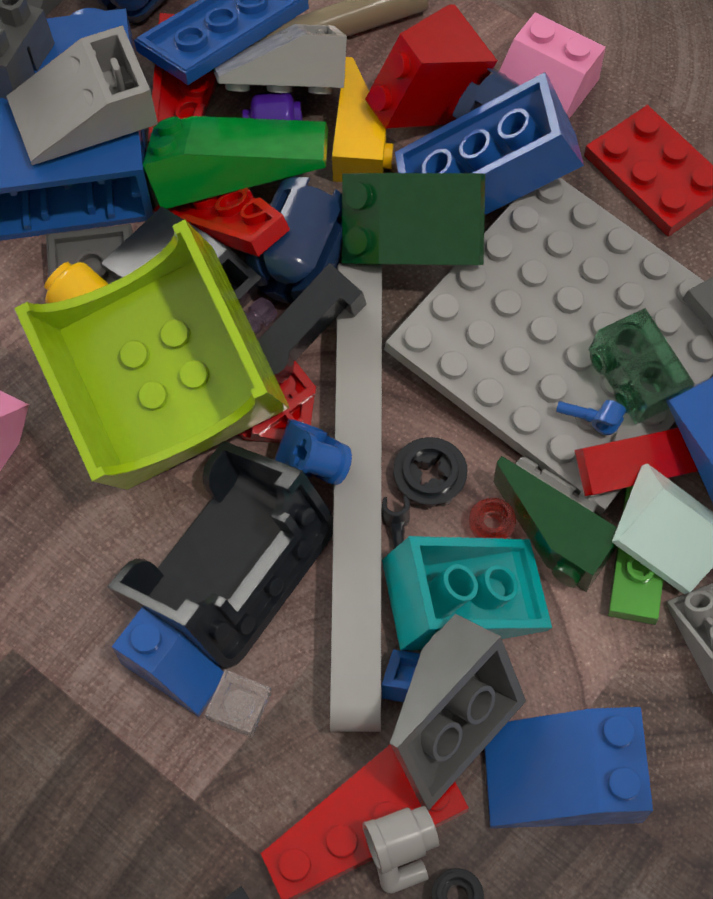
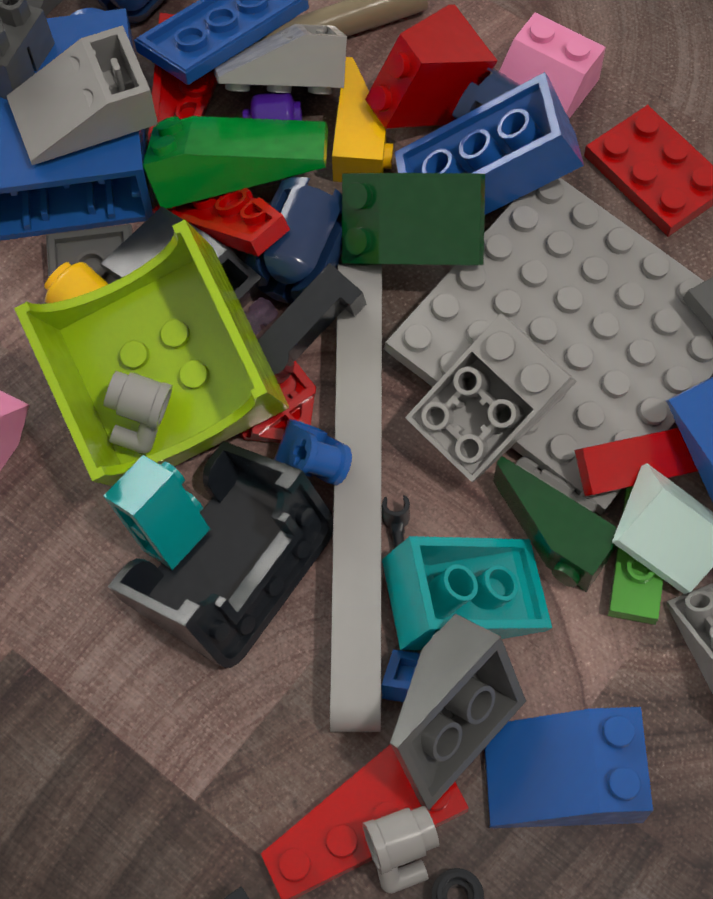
blue slope [111,607,228,717] -> none
clear plate [205,669,272,738] -> none
black gear [393,437,468,509] -> none
clear red plate [469,498,516,539] -> none
blue hand [556,400,626,436] -> none
clear green brick [588,308,695,425] -> none
none -> teal brick [103,455,210,570]
none -> light grey piece [104,371,173,454]
none -> light grey slope [405,313,577,482]

